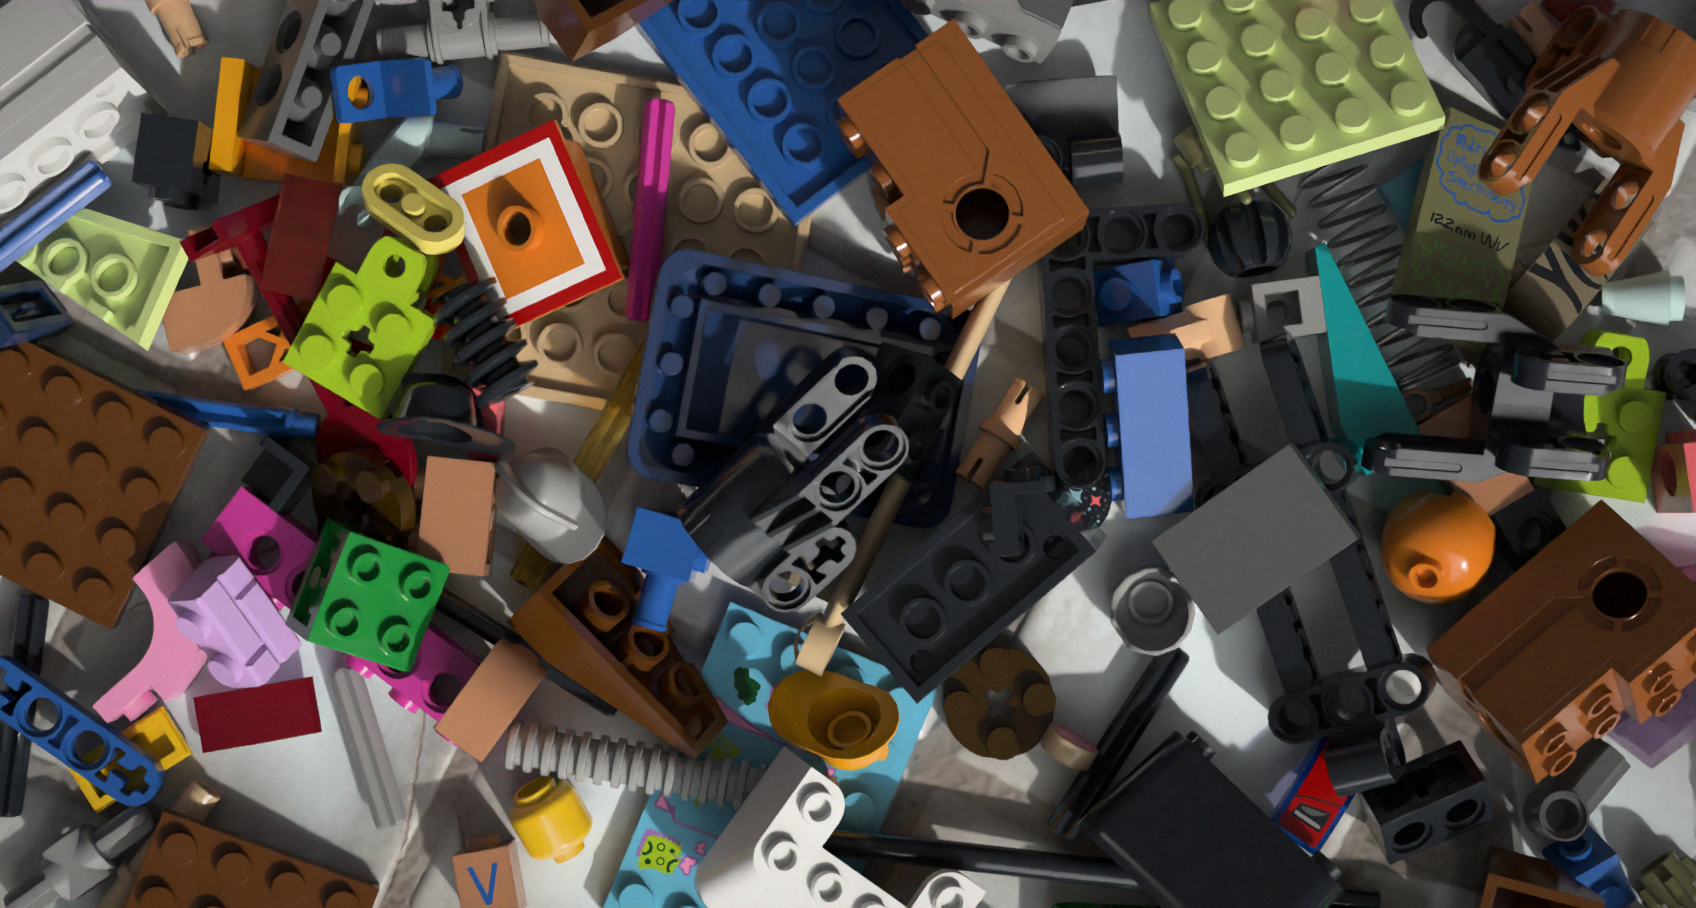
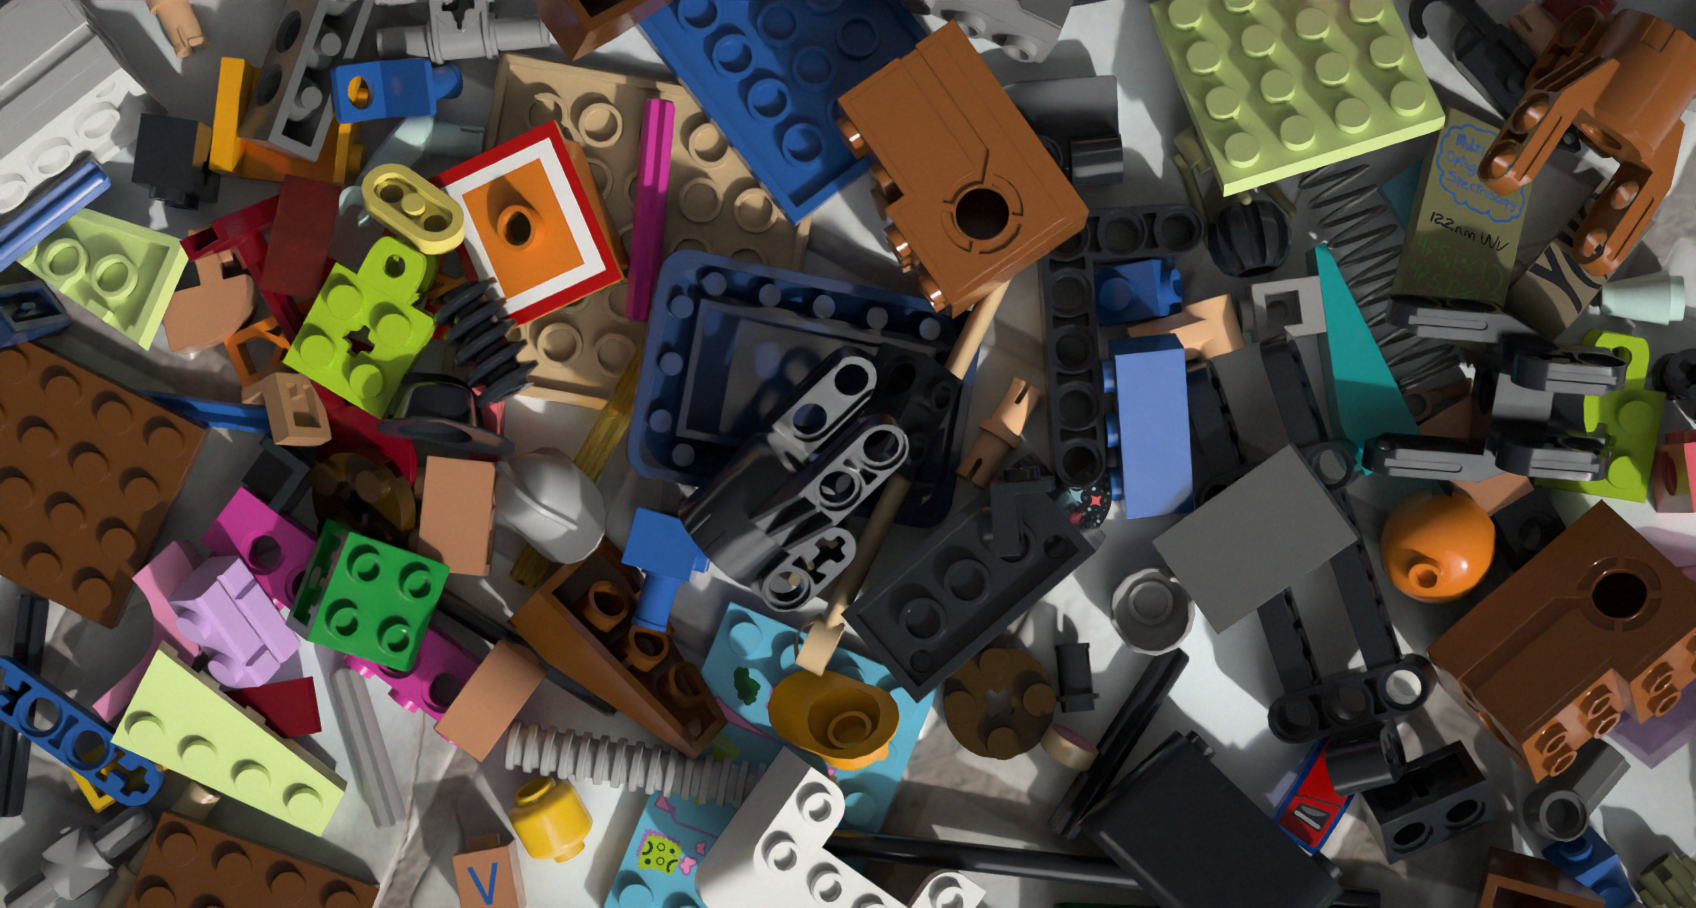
none -> yellowish green wing [111,640,348,837]
none -> medium nougat bracket [240,367,332,447]
none -> black pin [1054,642,1100,713]

